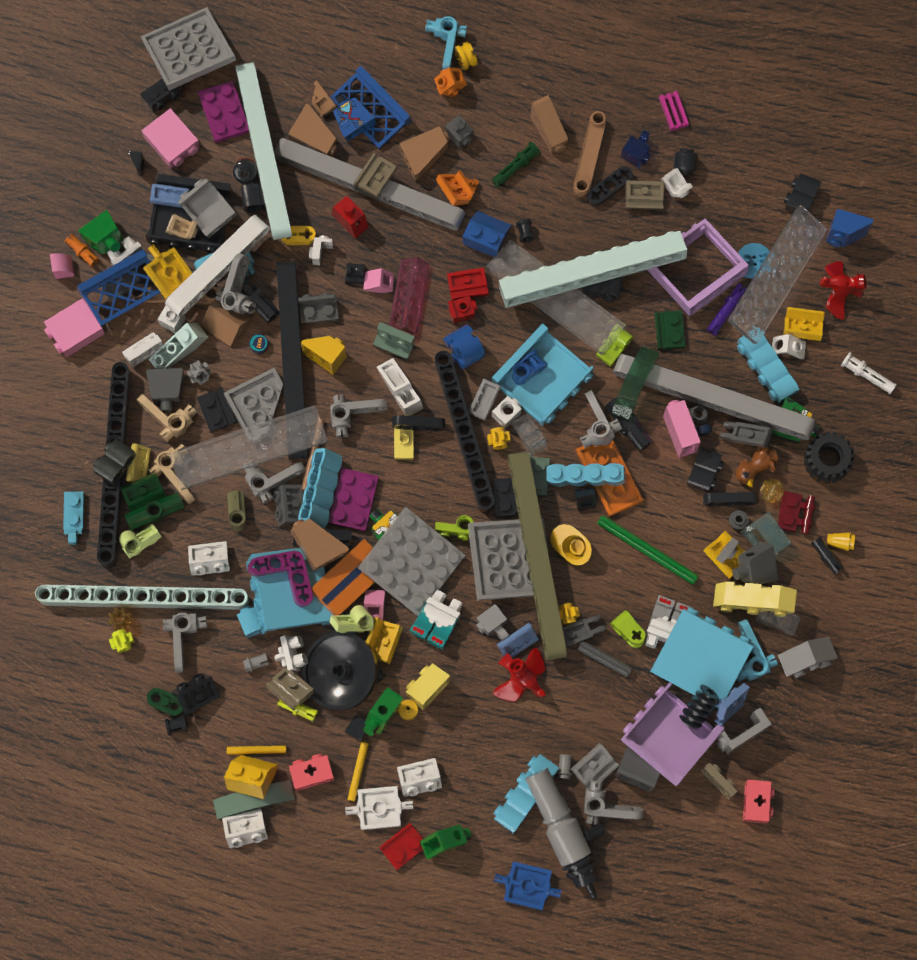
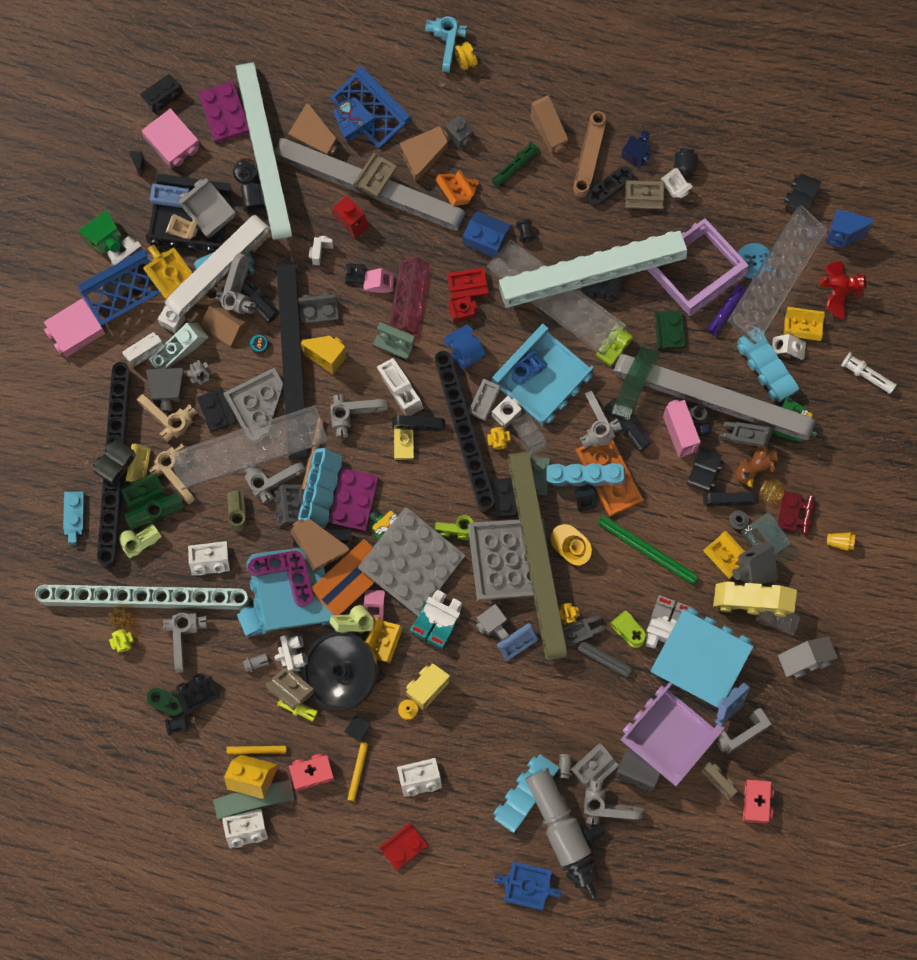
bright pink brick [50,253,74,279] -> none
orange pin [65,234,100,267] -> none
light grey plate [141,7,236,90] -> none
yellow beam [281,226,316,245] -> none
medium nougat tile [312,80,338,118] -> none
white plate [345,786,413,830] -> none
green torso [364,687,404,736] -> none
green torso [420,824,471,860] -> none
orange brick [434,67,467,97] -> none
red animal [493,648,546,702] -> none
dark pink tile [659,91,689,131] -> none
black piece [679,684,720,729] -> none
light grey plate [716,538,739,563] -> none
medium azure piece [736,619,778,682] -> none
black tyre [804,432,855,484] -> none
black pin [811,536,844,574] -> none

